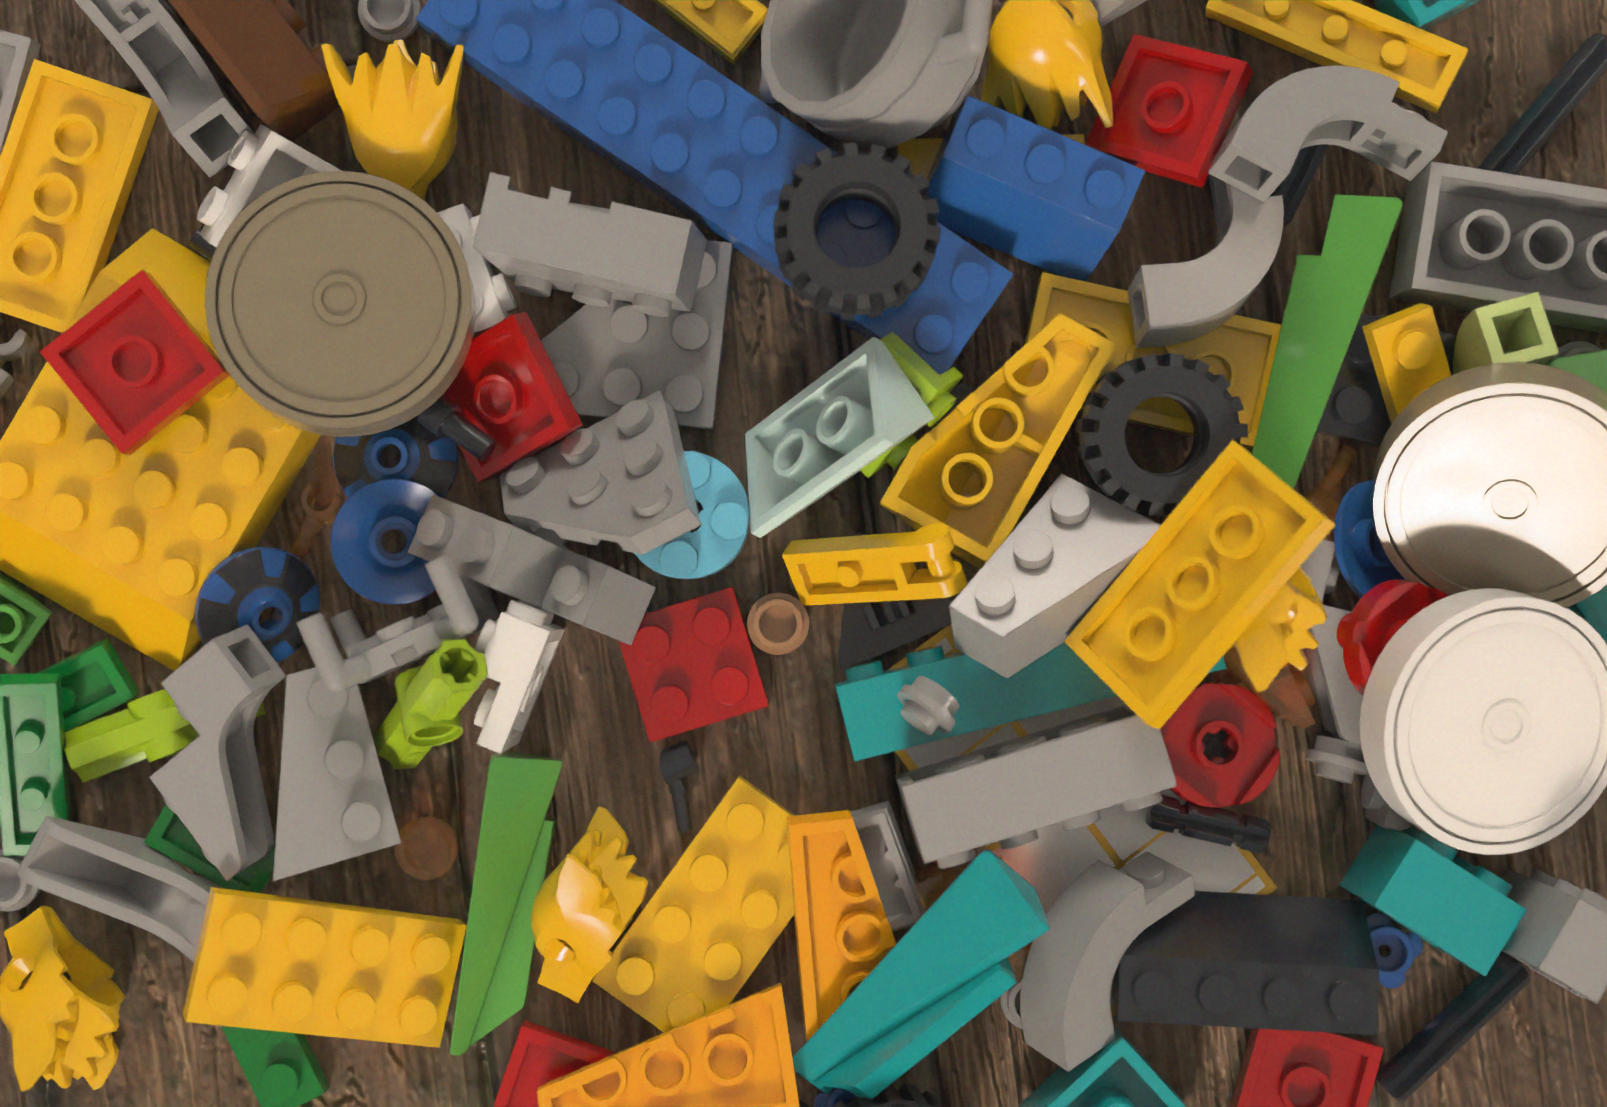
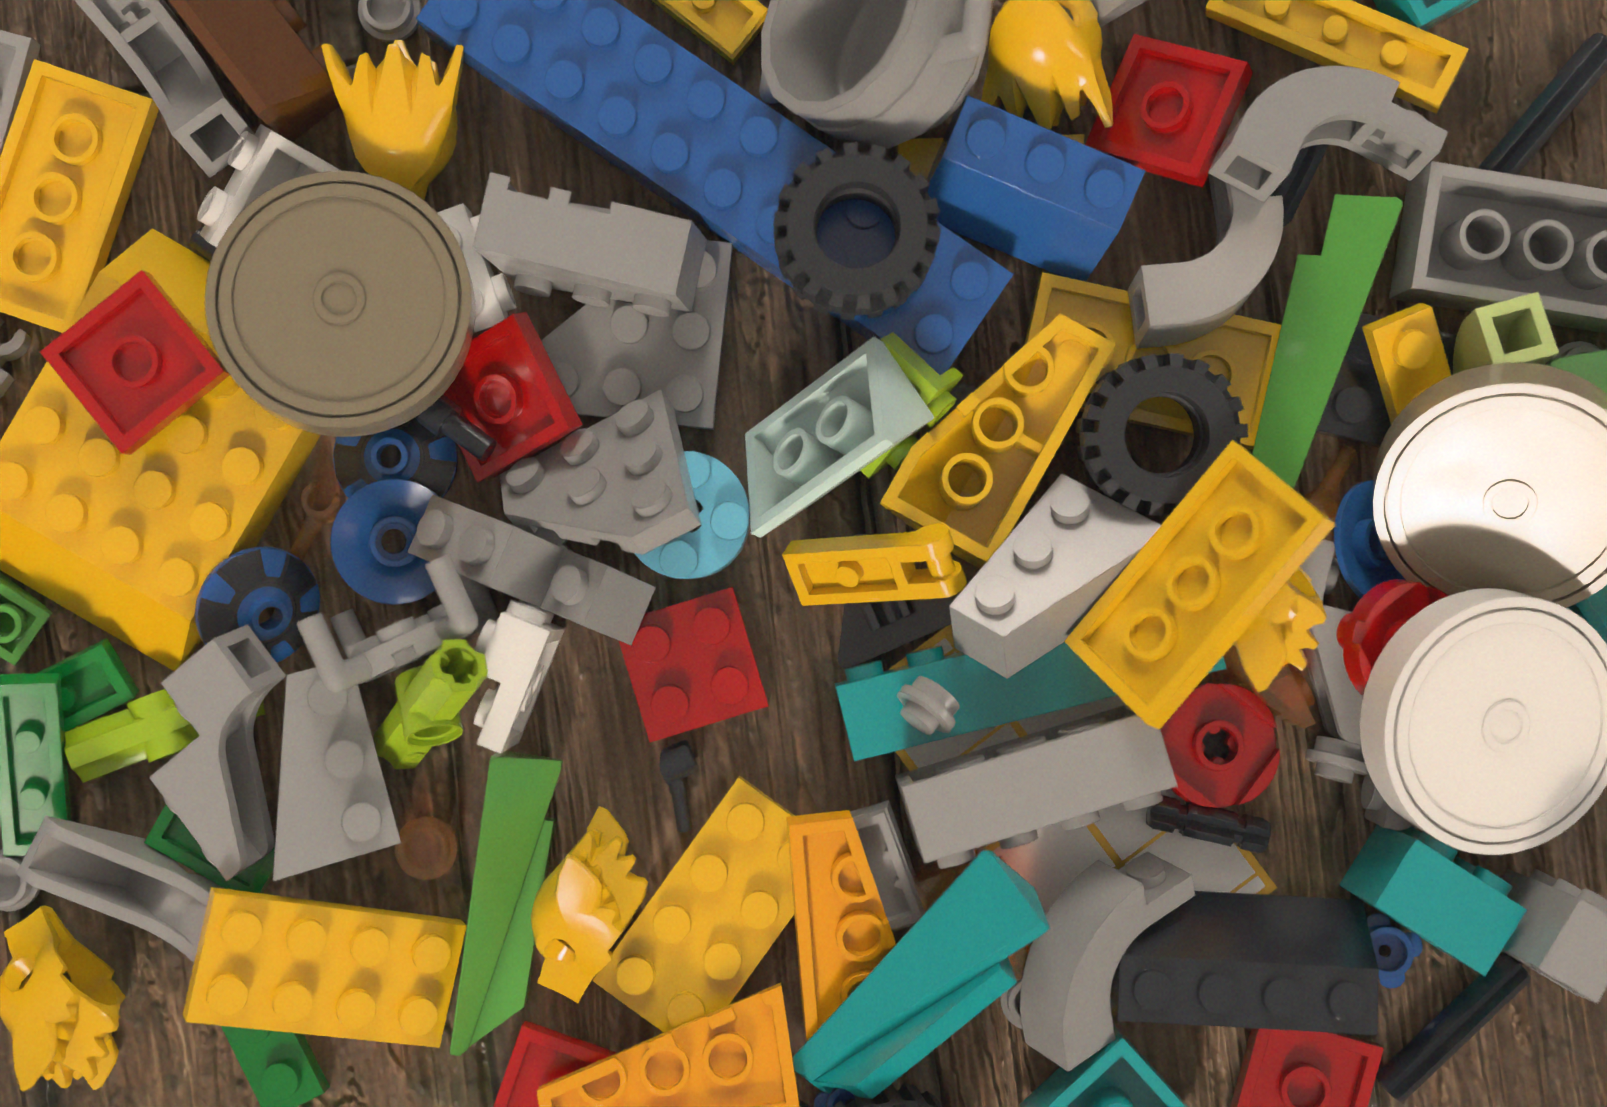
medium nougat plate [747,593,809,655] -> none

